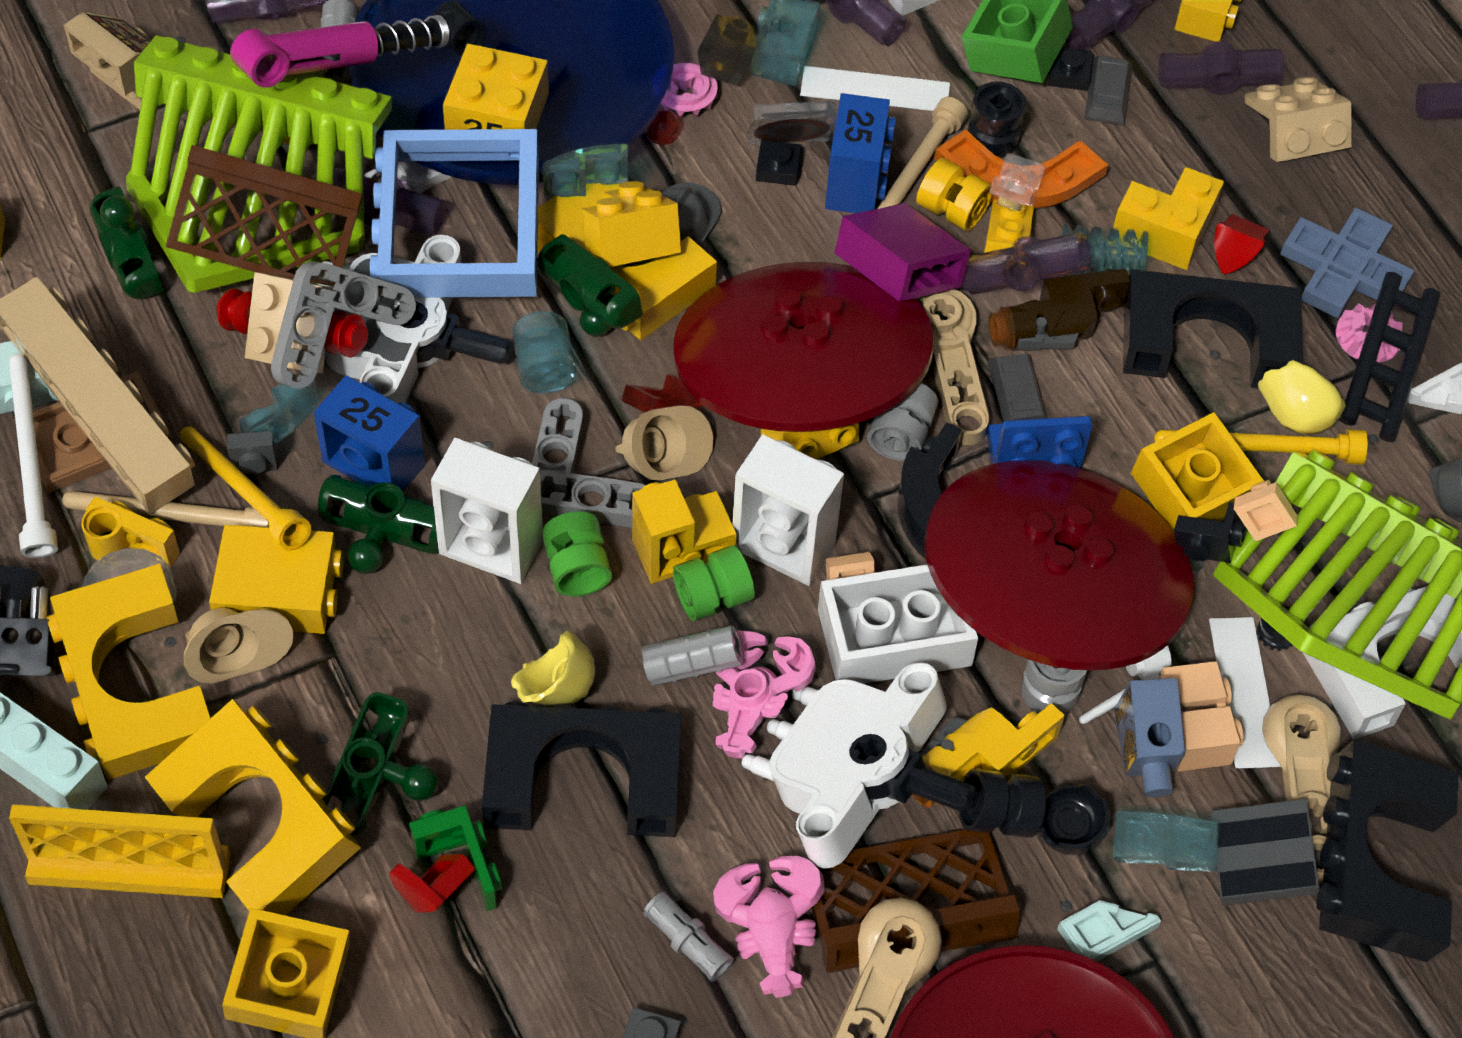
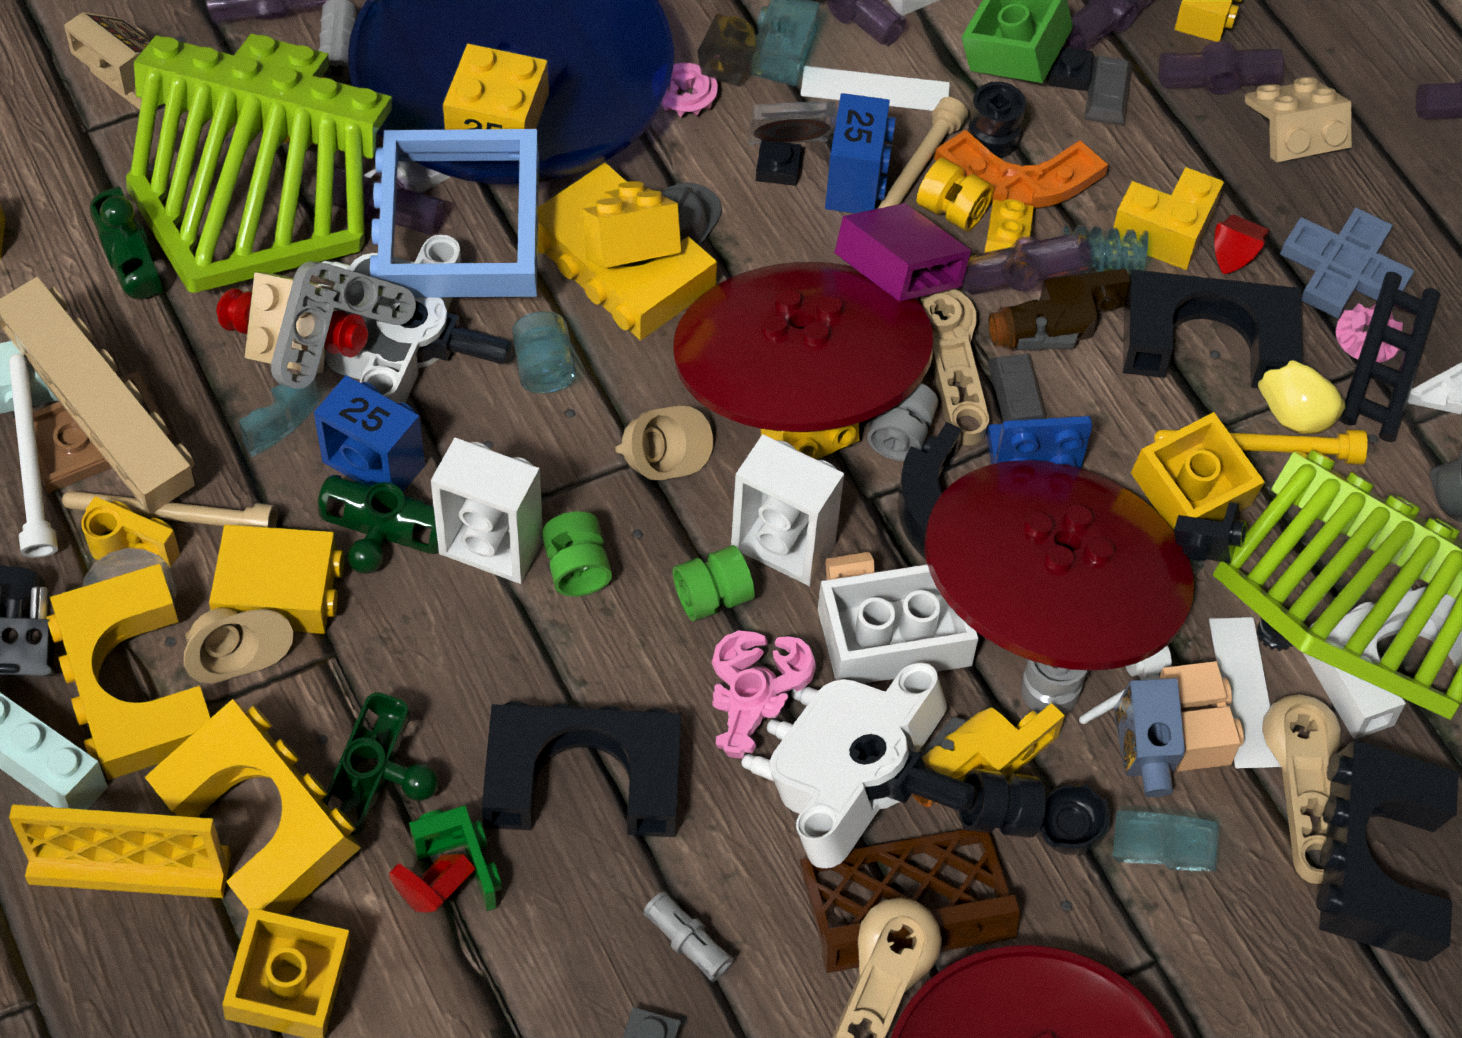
reddish brown fence [166,145,363,287] -> none
yellow piece [180,426,311,550] -> none
dark grey plate [227,431,278,474] -> none
dark pink piece [230,1,487,88] -> none
light yellow hair [511,631,595,707] -> none
light grey beam [532,398,646,528] -> none
dark green piece [537,234,643,337] -> none
clear light blue slope [543,144,628,197] -> none
clear red slope [621,373,703,413] -> none
yellow brick [632,479,736,584] -> none
light grey axle [642,625,743,686] -> none
clear red hinge [647,109,679,145] -> none
bright pink animal [713,856,825,998] -> none
clear bracket [989,153,1046,211] -> none
light aqua tile [1057,900,1161,962] -> none
tile [1211,799,1320,905] -> none
light nougat tile [1234,480,1298,542] -> none

